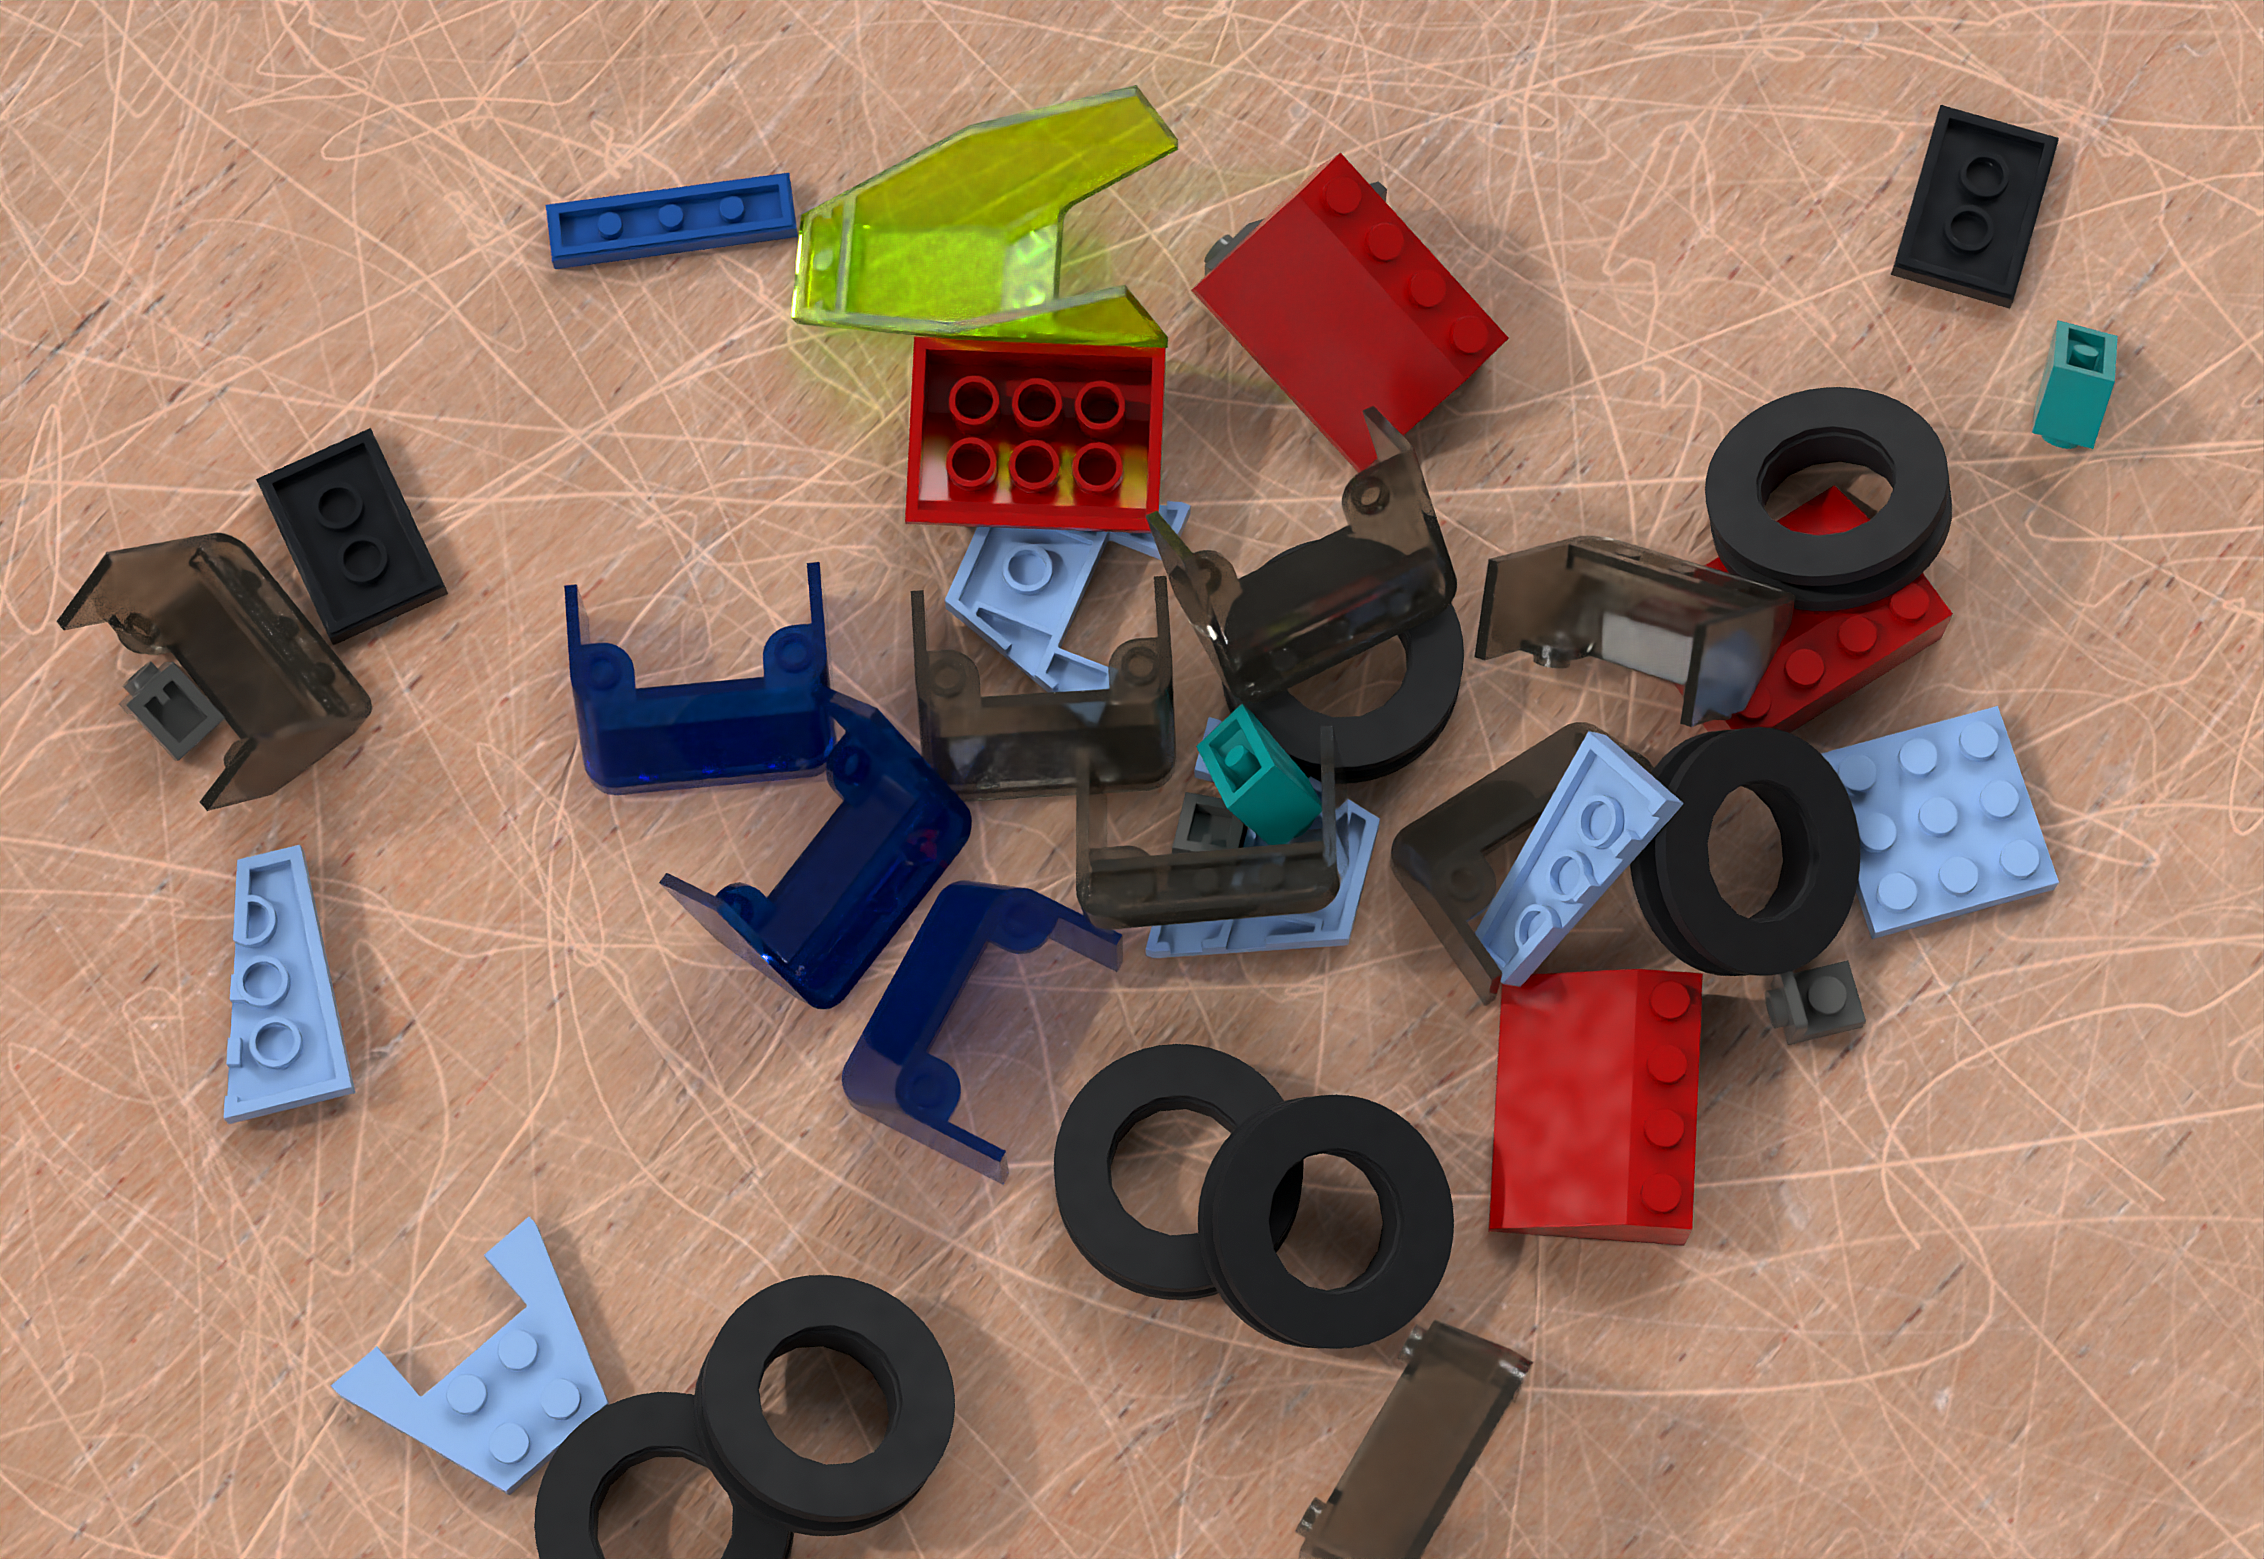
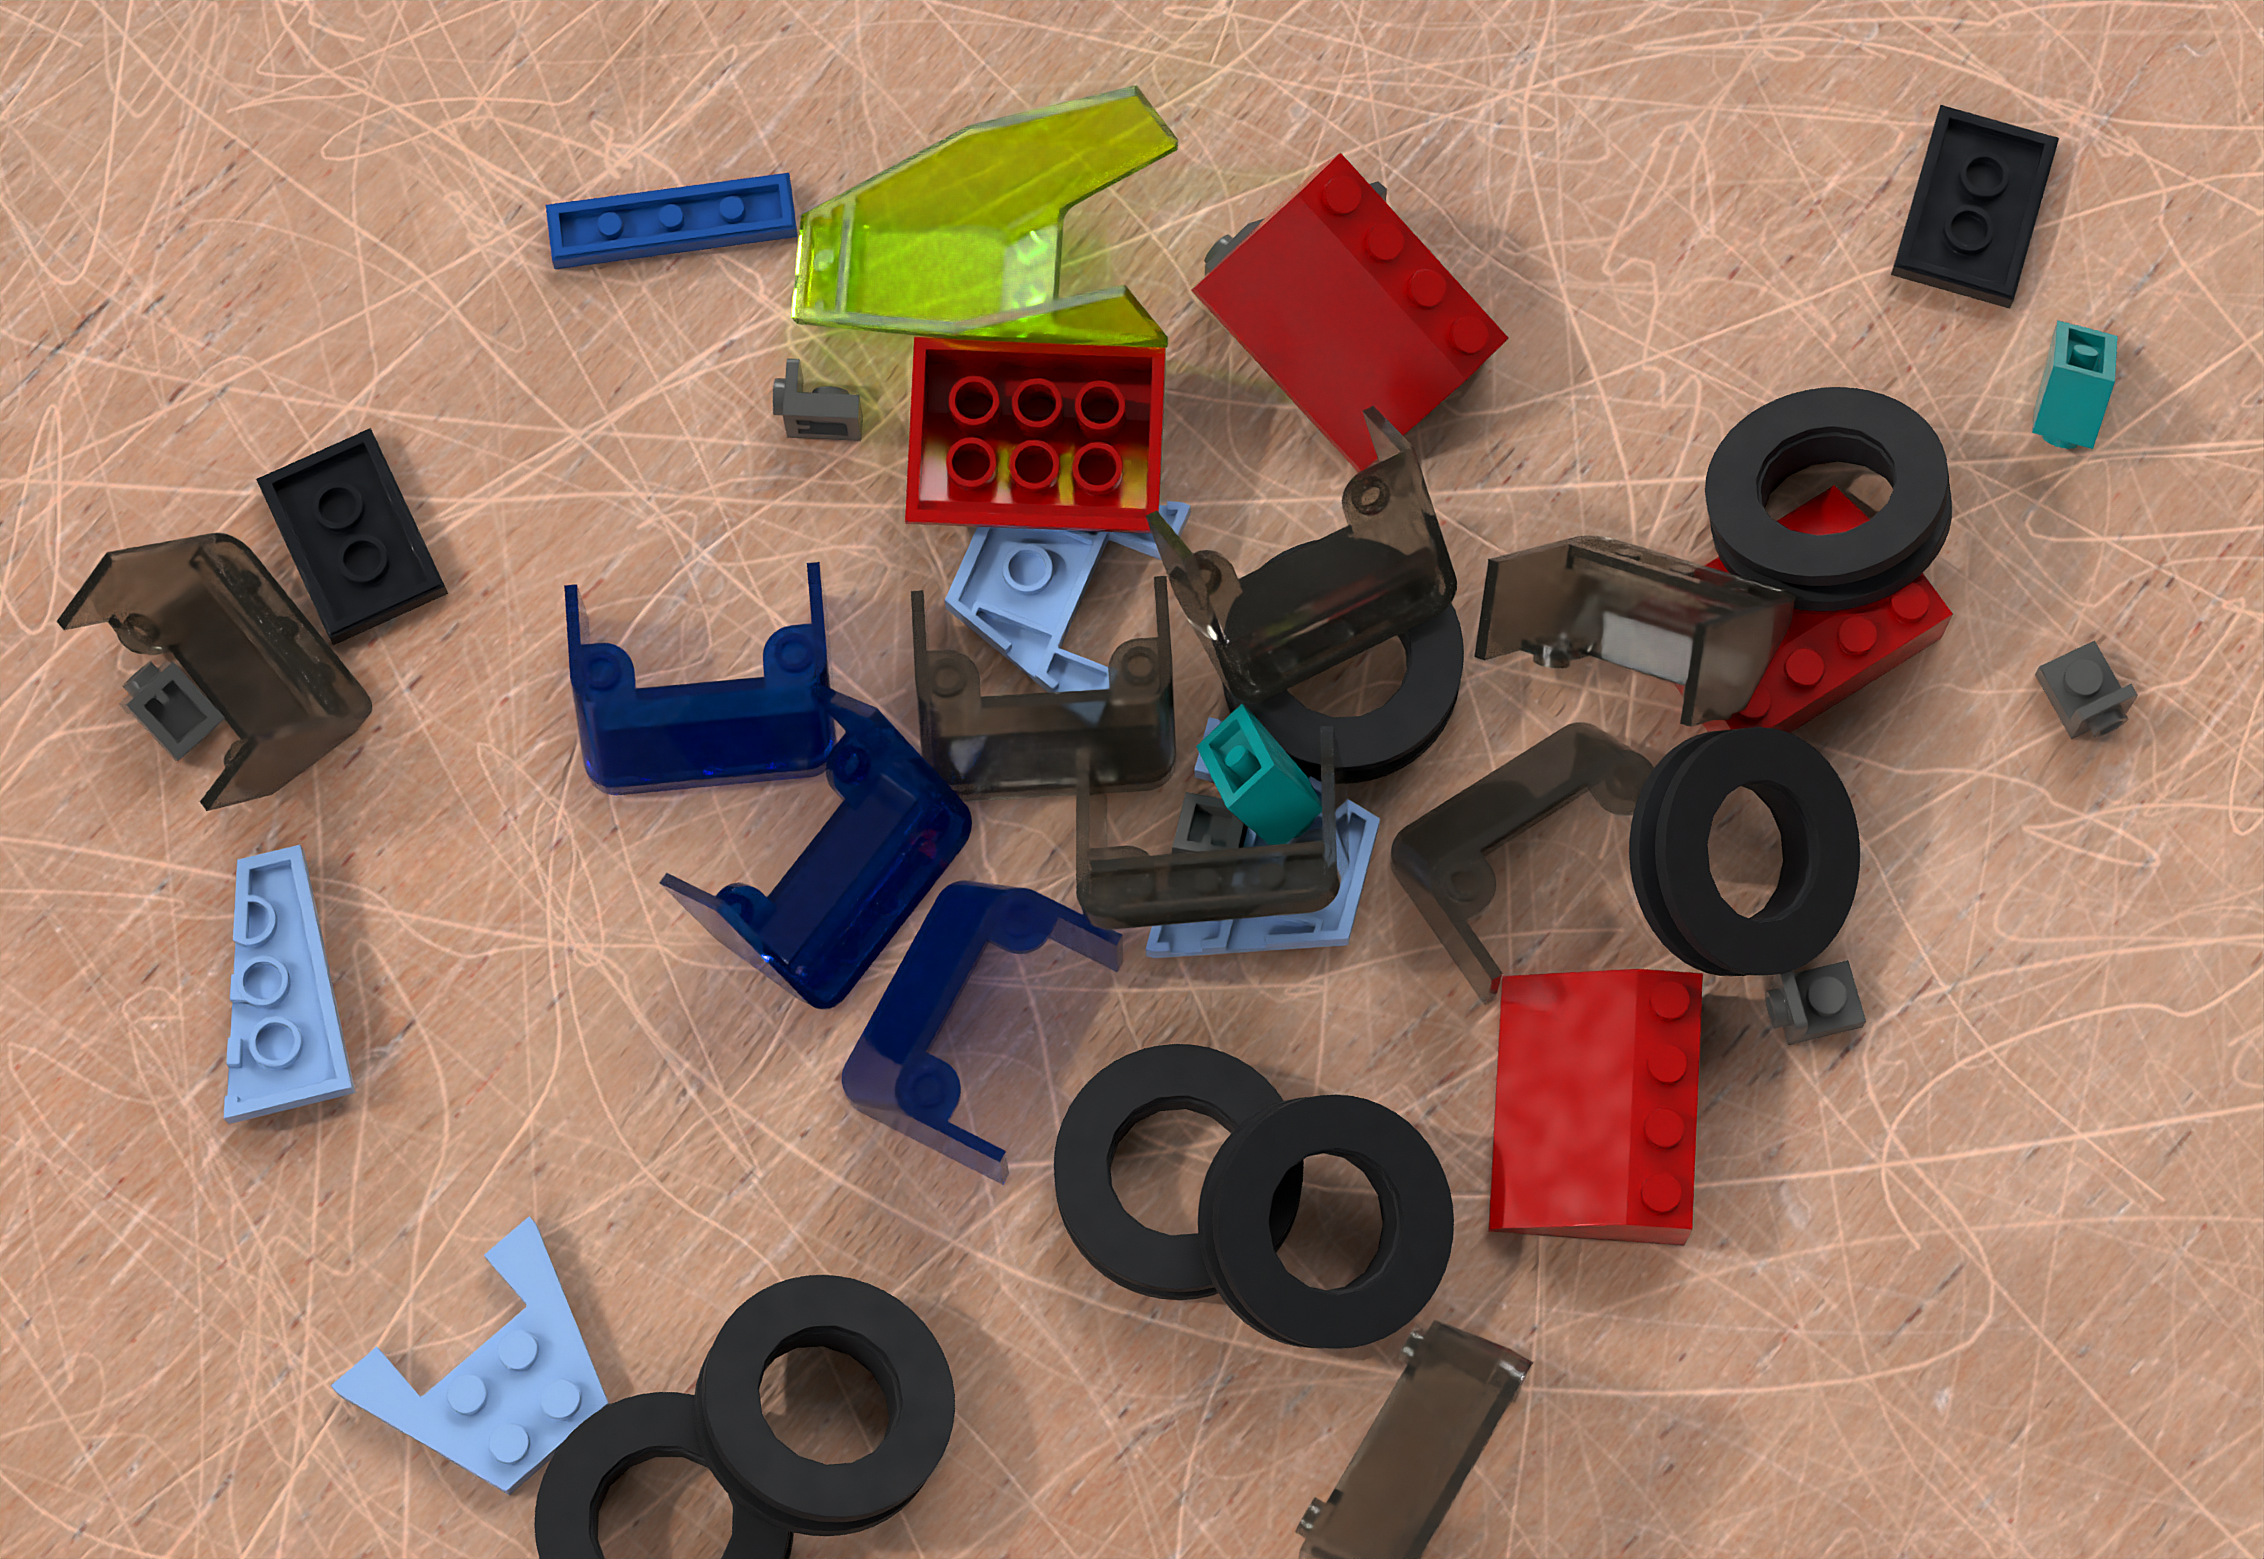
light blue wing [1466,731,1684,987] -> none
light blue plate [1821,706,2059,939] -> none
none -> dark grey bracket [773,358,863,441]
none -> dark grey bracket [2035,640,2138,739]

